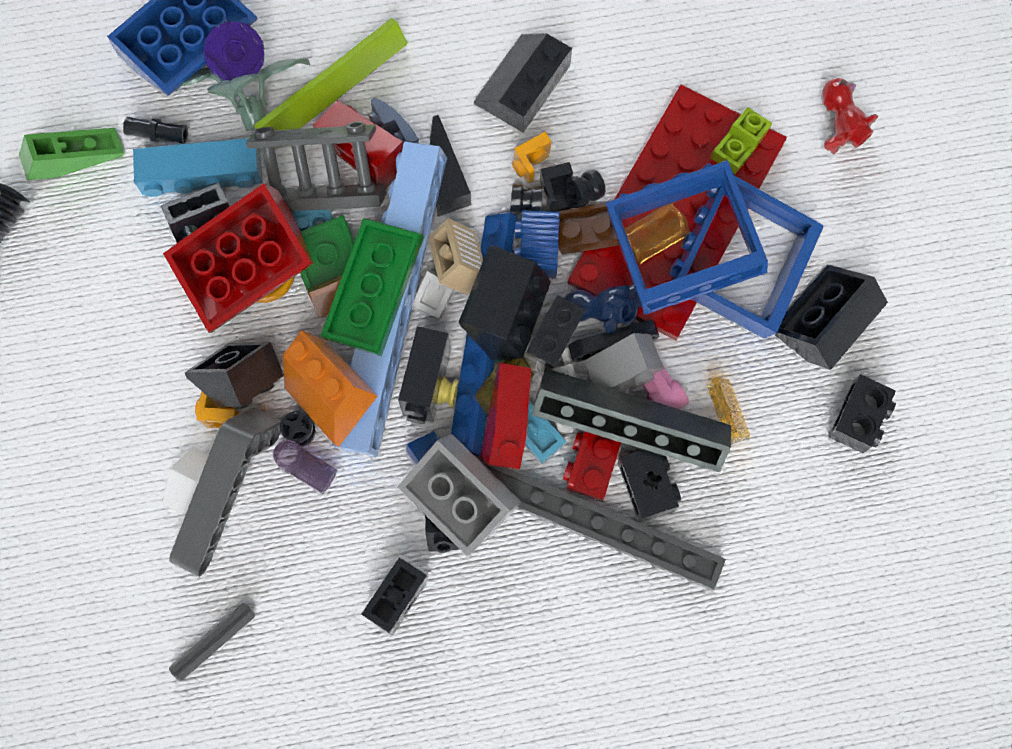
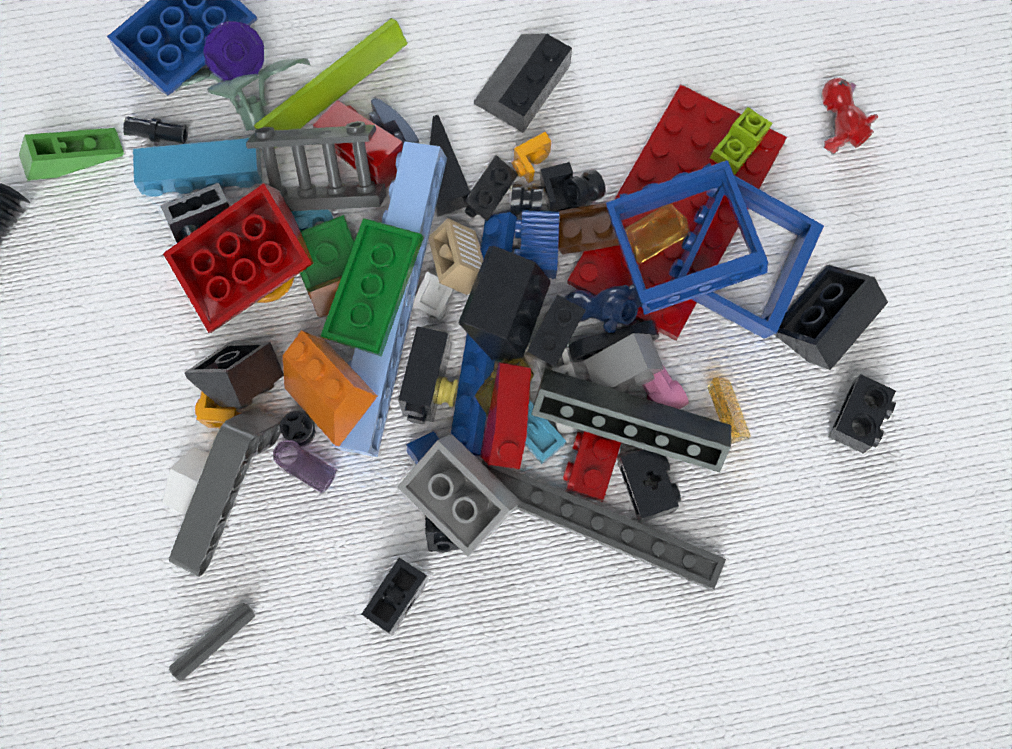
none -> black hinge [464,155,519,221]

